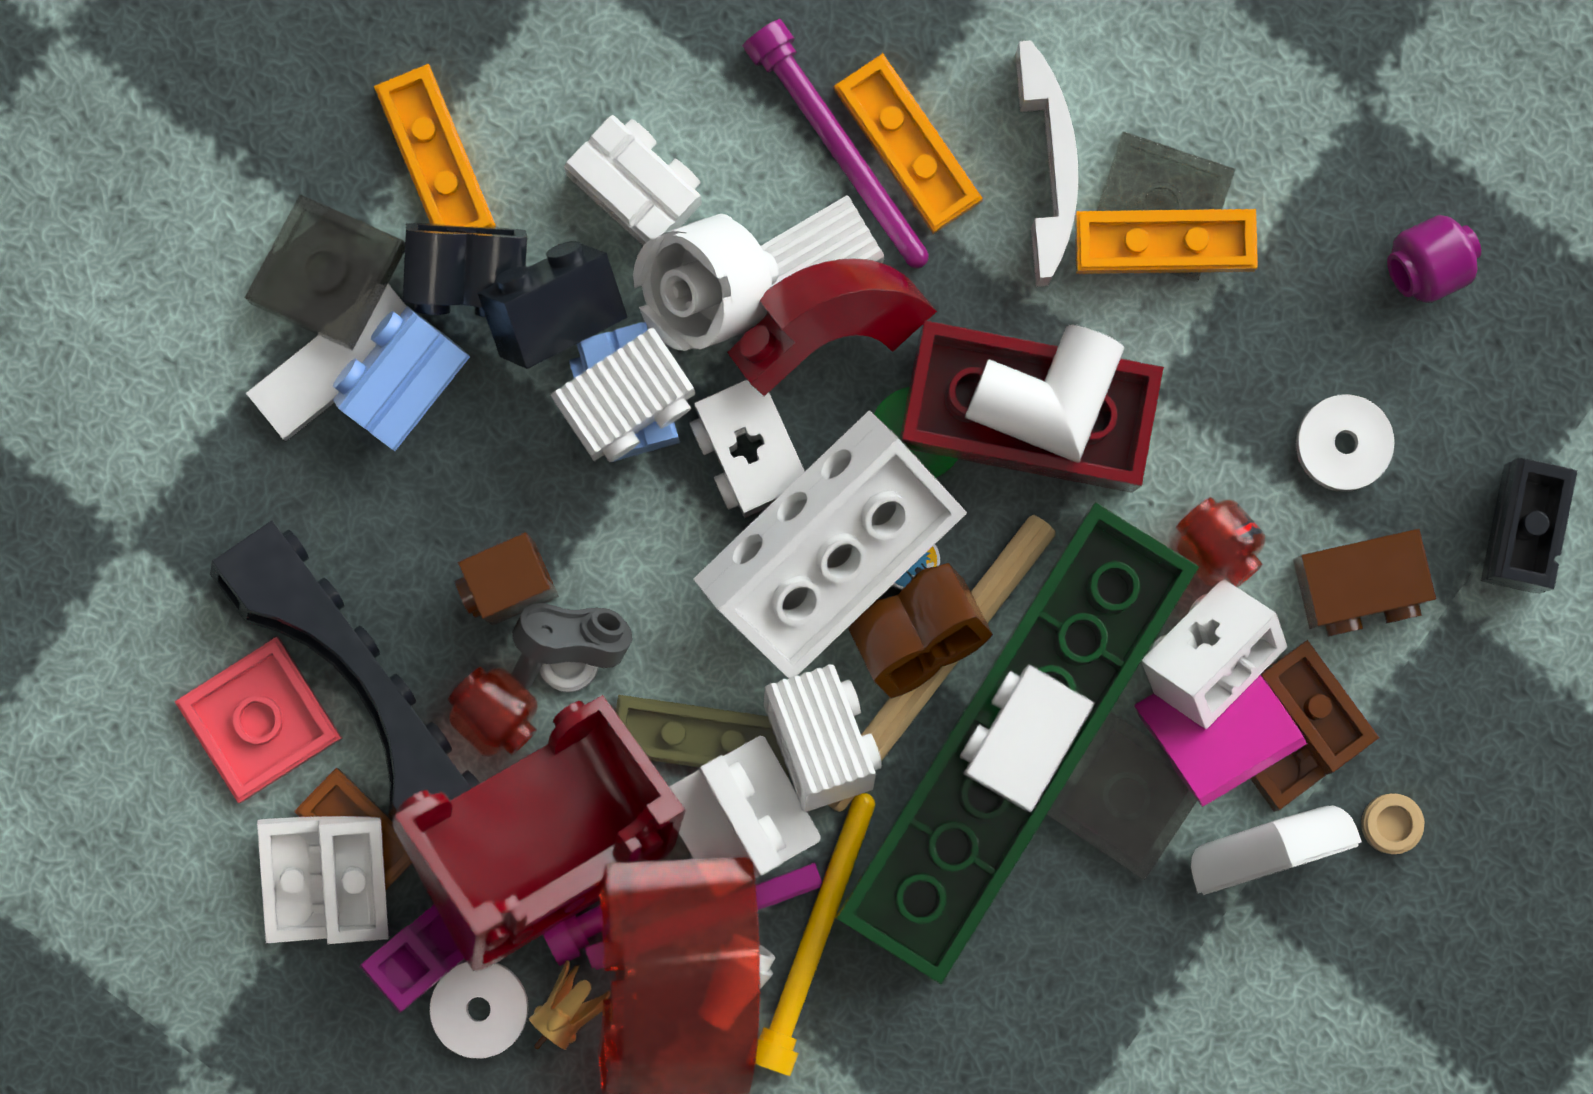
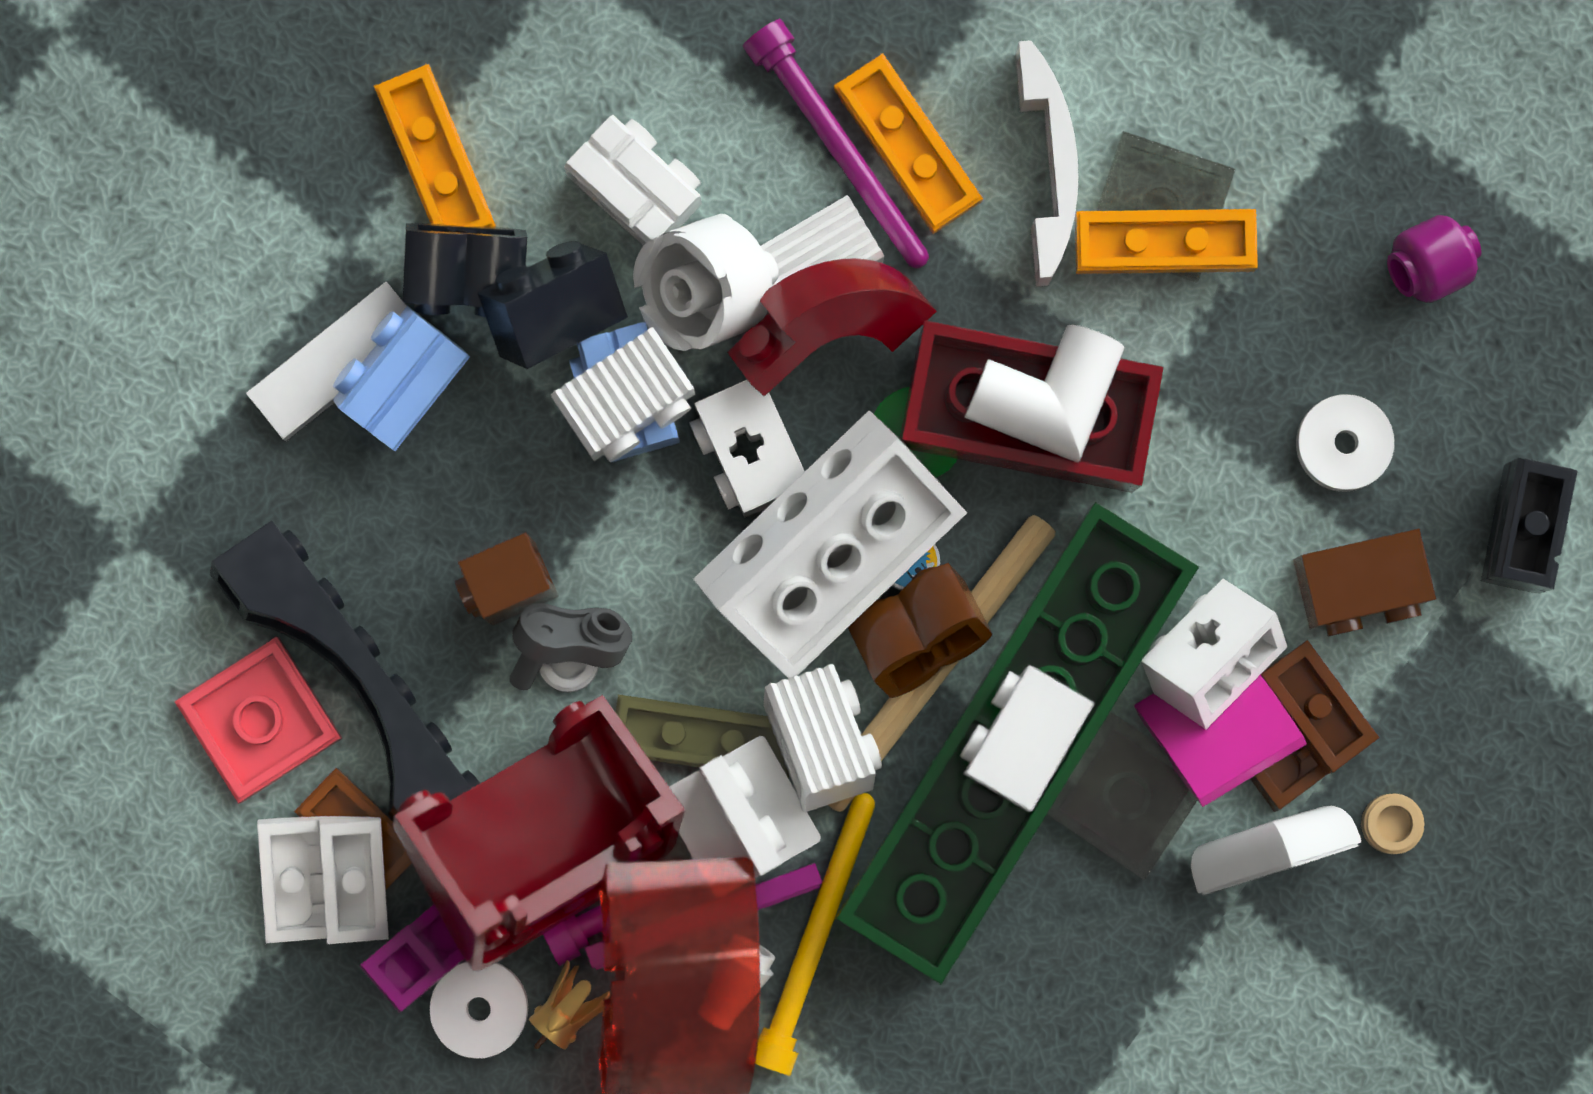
clear smoke tile [245,194,405,351] -> none
clear red head [447,666,538,757] -> none
clear red head [1176,497,1265,587] -> none

